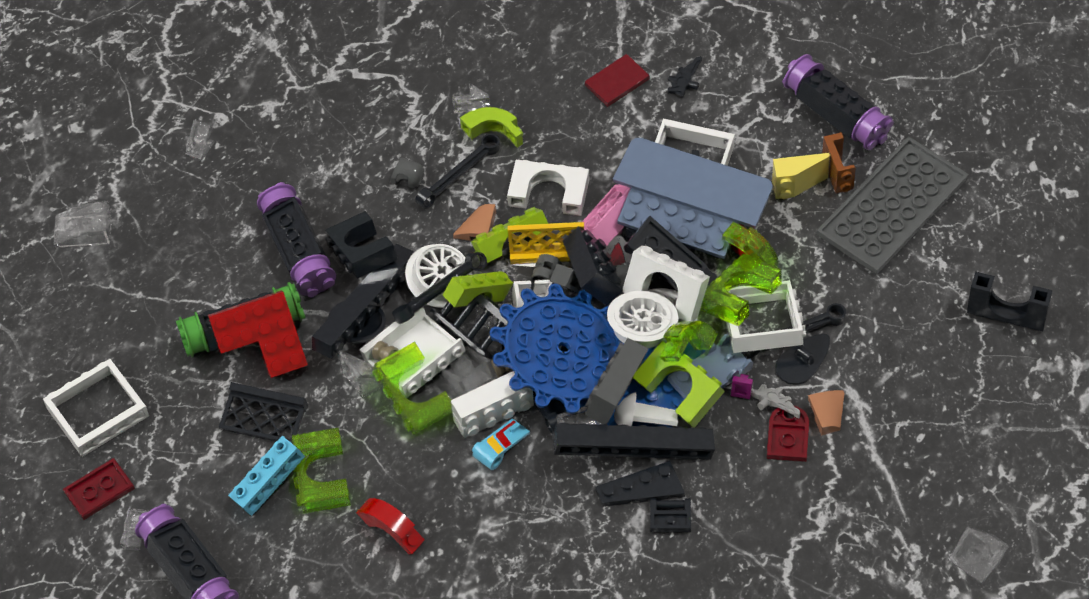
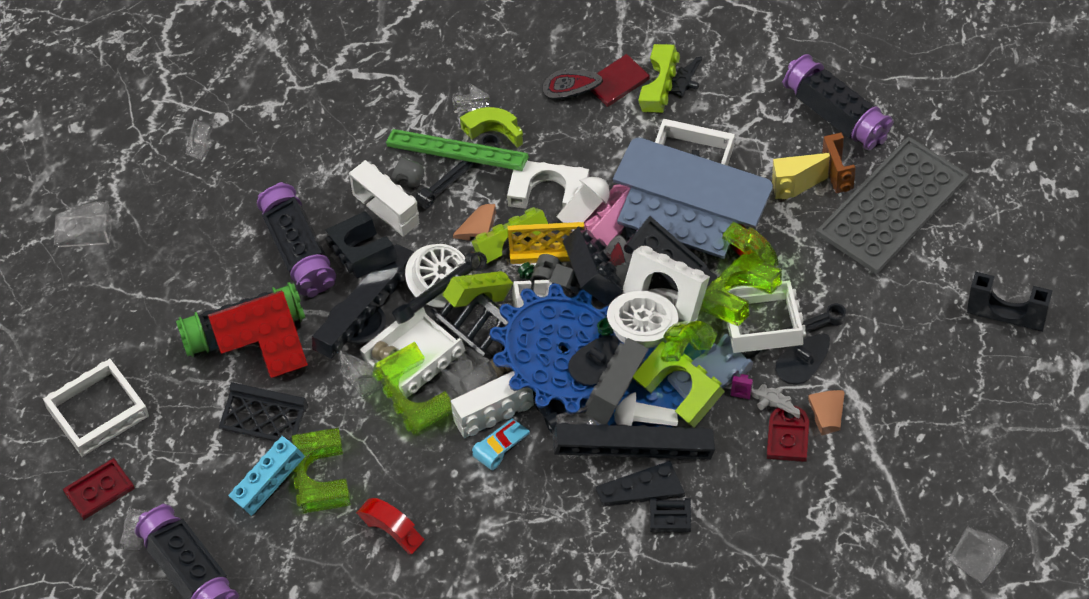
none -> white piece [349,160,420,237]
none -> bright green tile [386,129,529,171]
none -> dark green plate [517,262,535,279]
none -> shield [543,69,603,100]
none -> white piece [556,177,610,231]
none -> black shield [568,335,618,386]
none -> dark green plate [597,318,614,336]
none -> lime arch [638,44,680,113]

